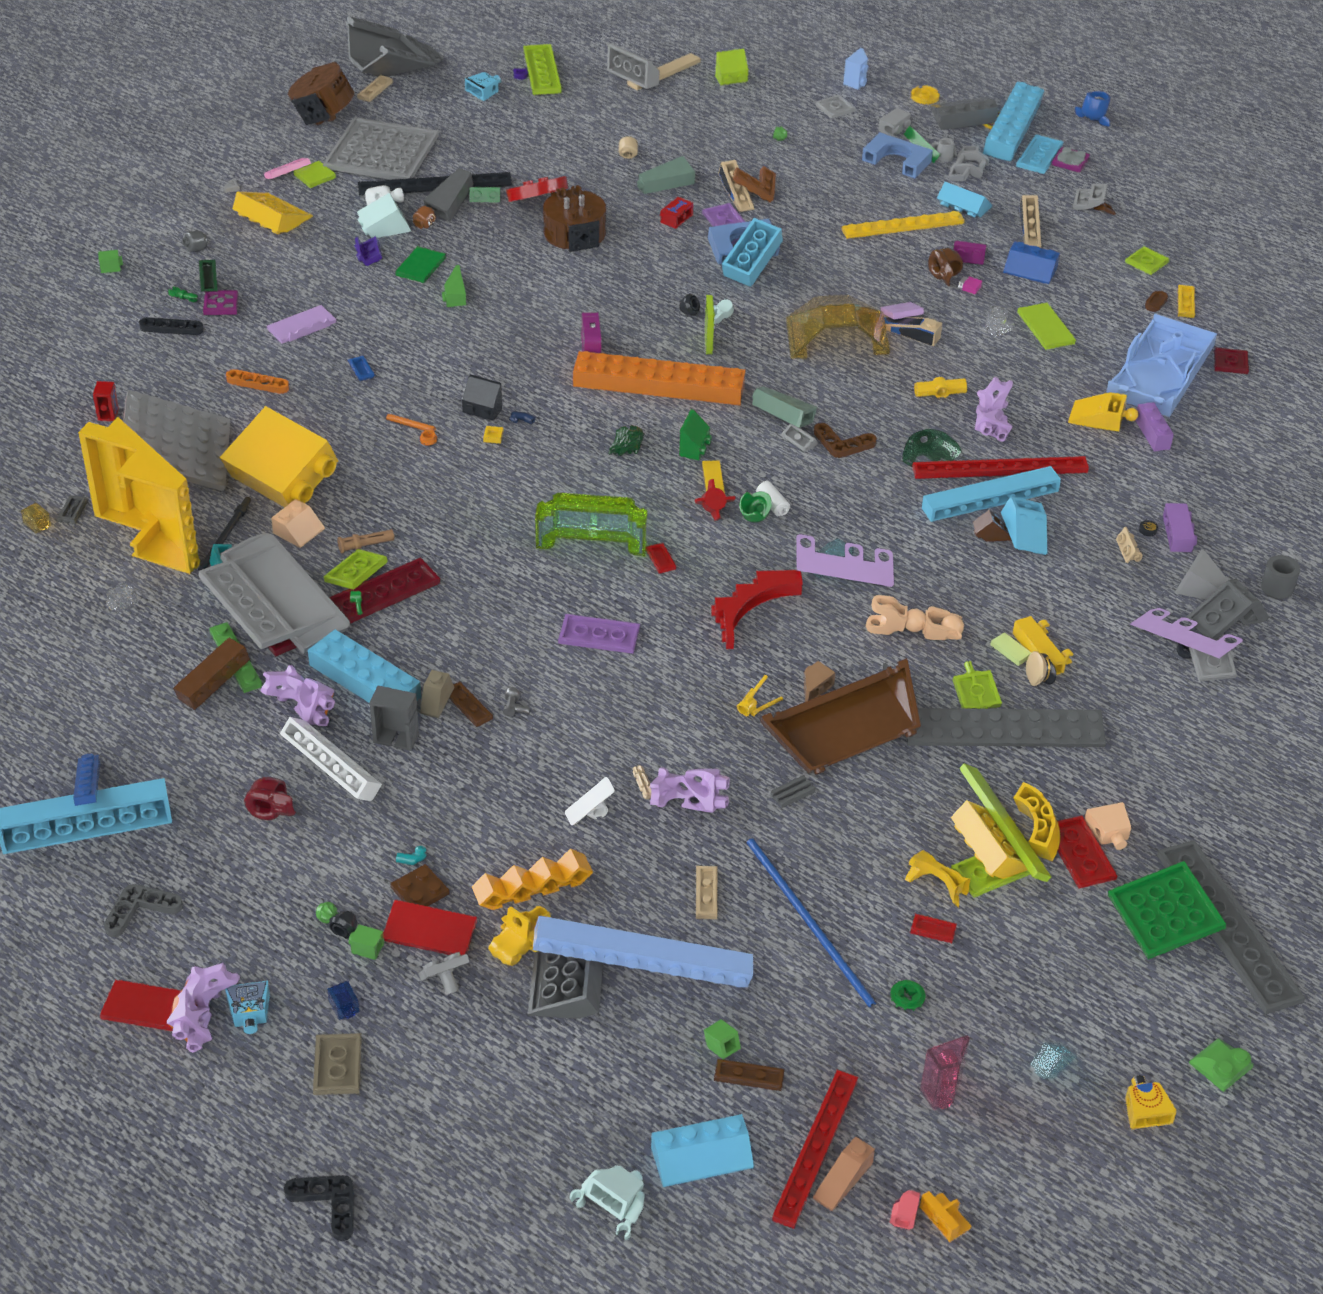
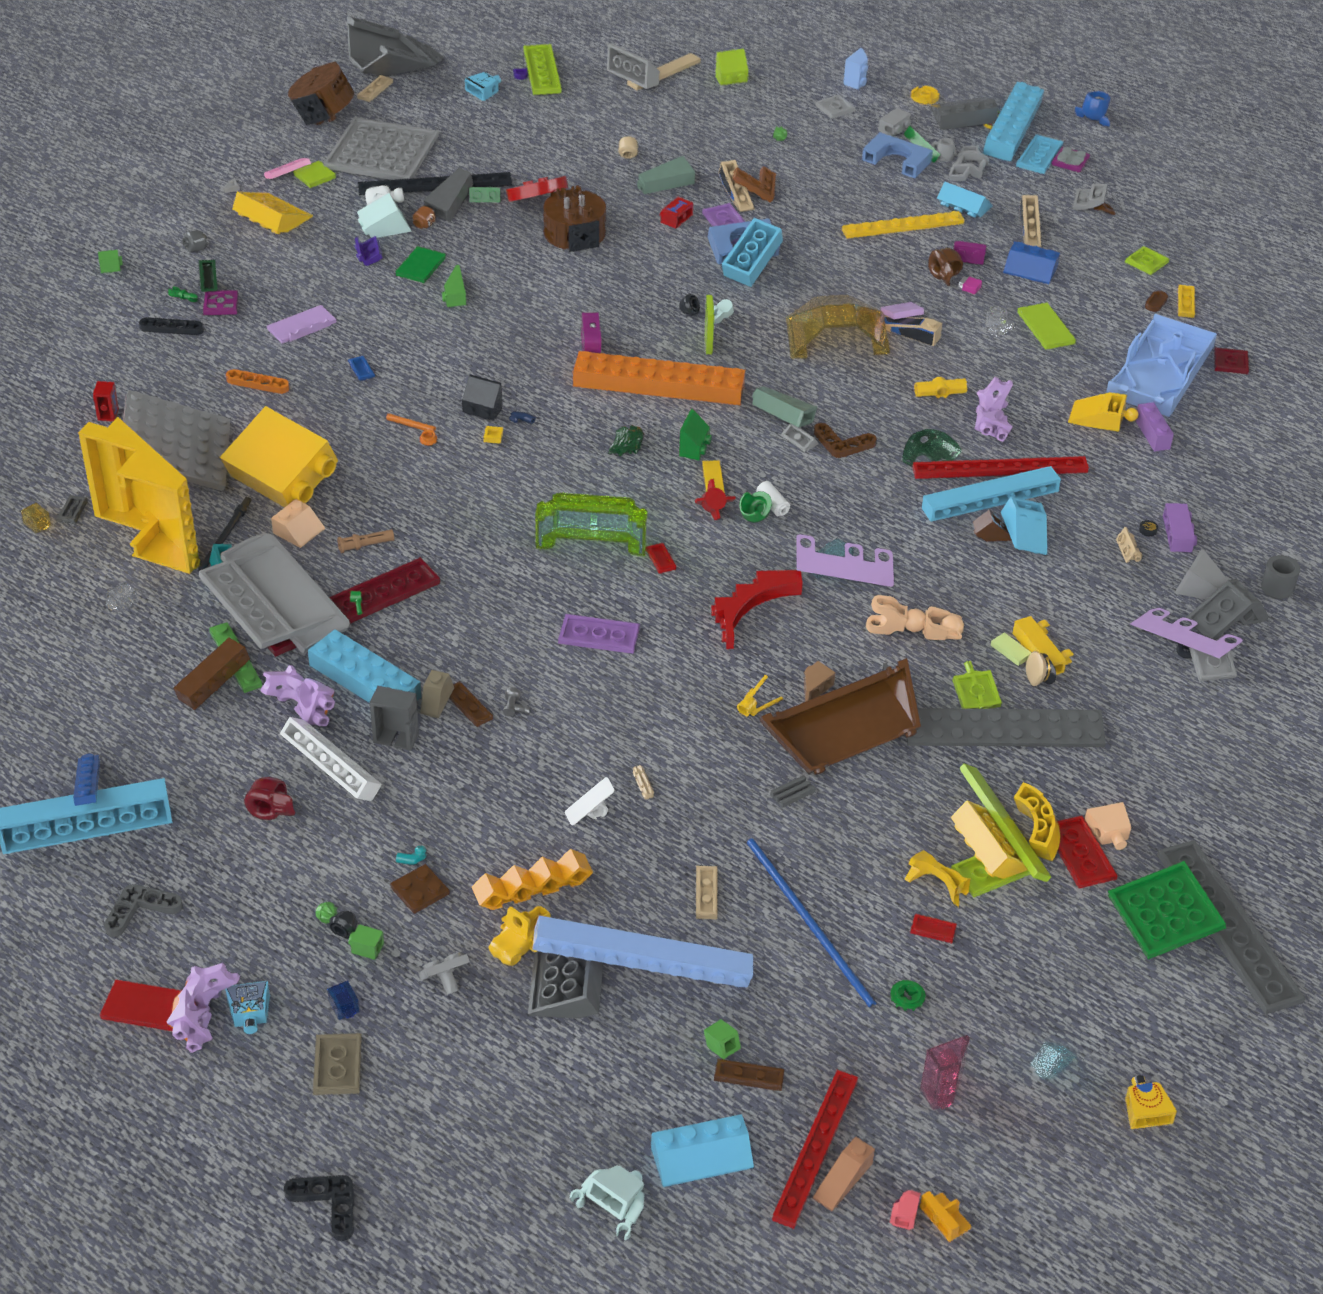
lime tile [323,549,388,590] -> none
red tile [383,900,478,956] -> none
lavender hips [650,767,730,813] -> none
bright green slope [1189,1038,1254,1092] -> none

